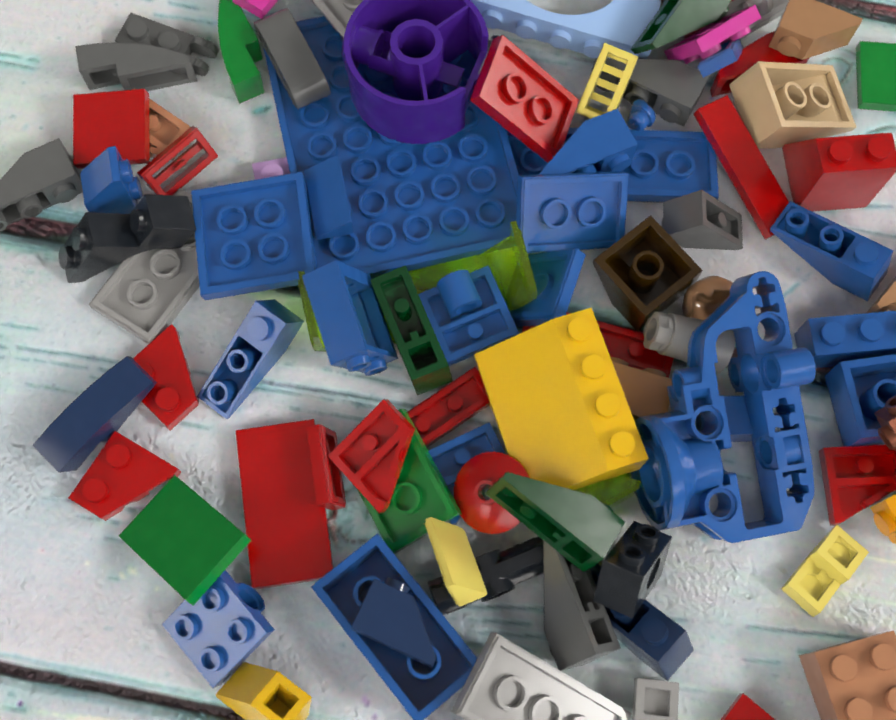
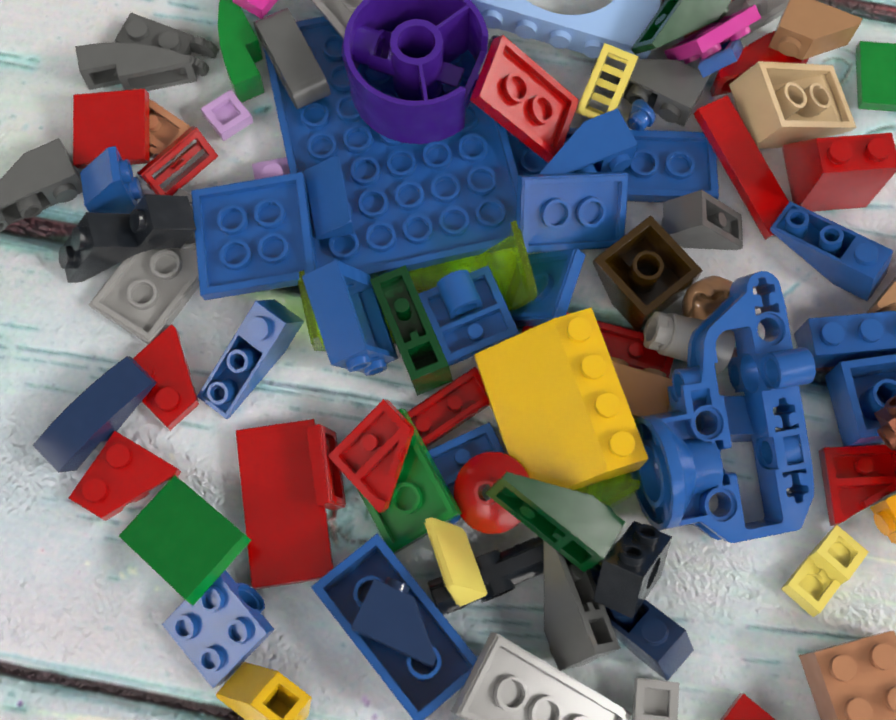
none -> lavender plate [201,89,253,142]

